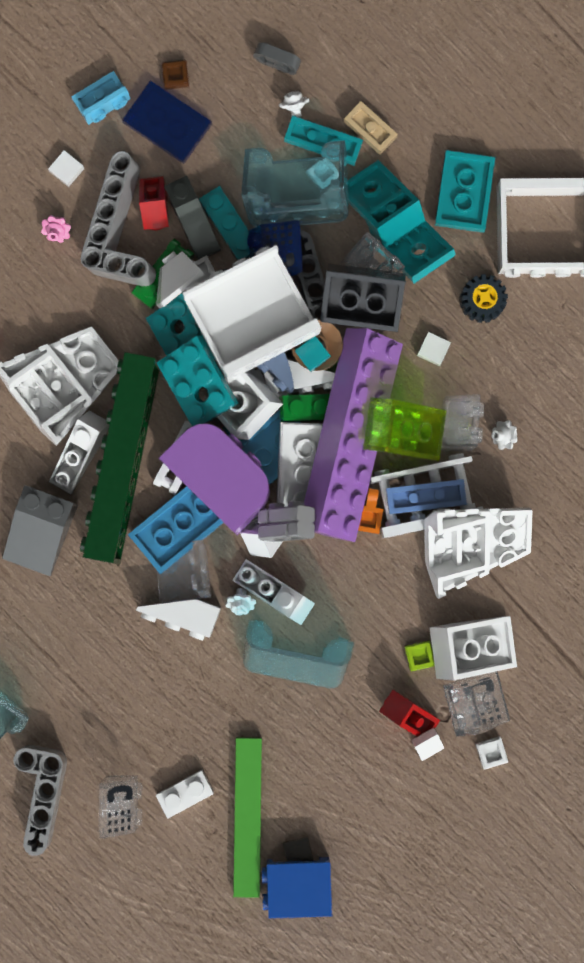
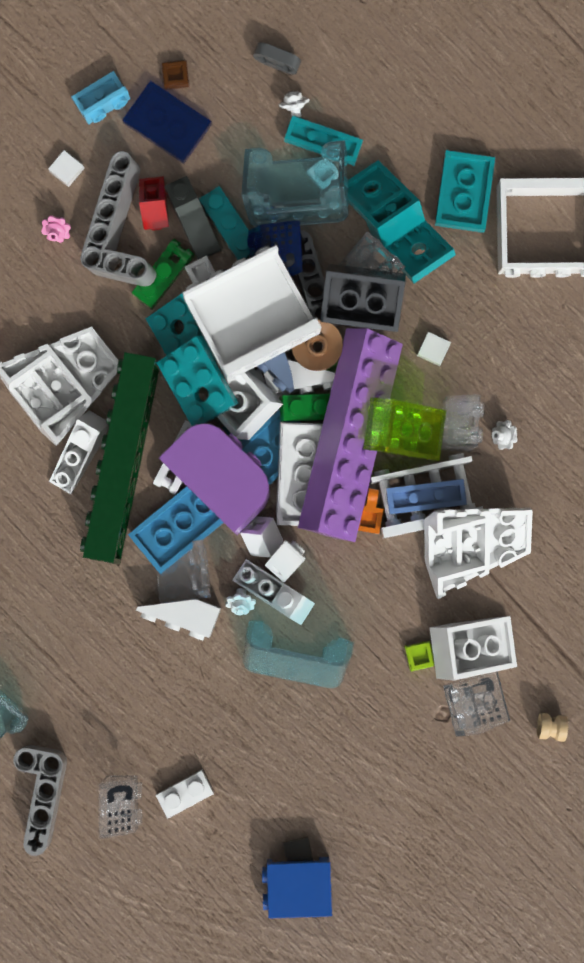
slope [2,485,78,576] -> none
white slope [156,251,204,309] -> none
bright green tile [234,737,262,898] -> none
light grey brick [258,501,315,542] -> none
teal tile [295,336,331,372] -> none
tan plate [344,101,398,155] -> none
red slope [379,690,440,737] -> none
white tile [411,728,444,761] -> none
black wheel [460,274,508,323] -> none
white tile [475,736,508,770] -> none
none -> white slope [265,541,305,583]
none -> tan wheel [537,713,568,742]

